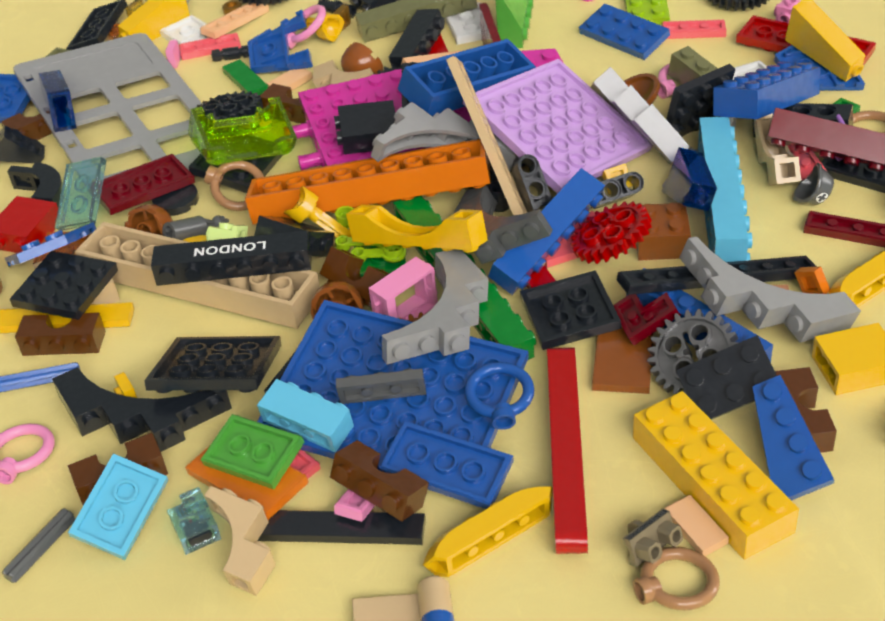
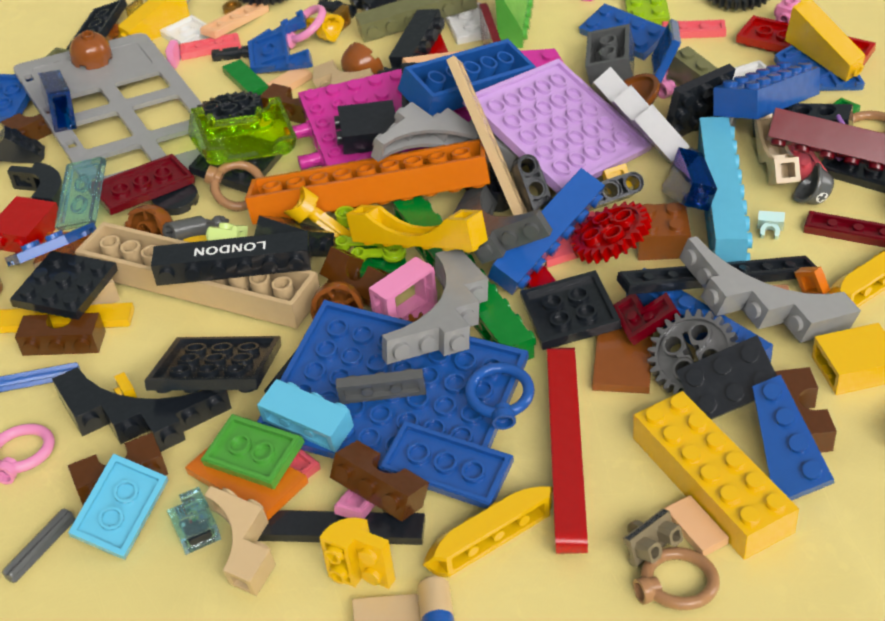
none -> dark orange cylinder [69,30,112,70]
none -> yellow brick [319,518,395,589]
none -> dark grey brick [585,24,635,87]
none -> blue tile [652,19,681,83]
none -> light aqua tile [757,211,785,240]

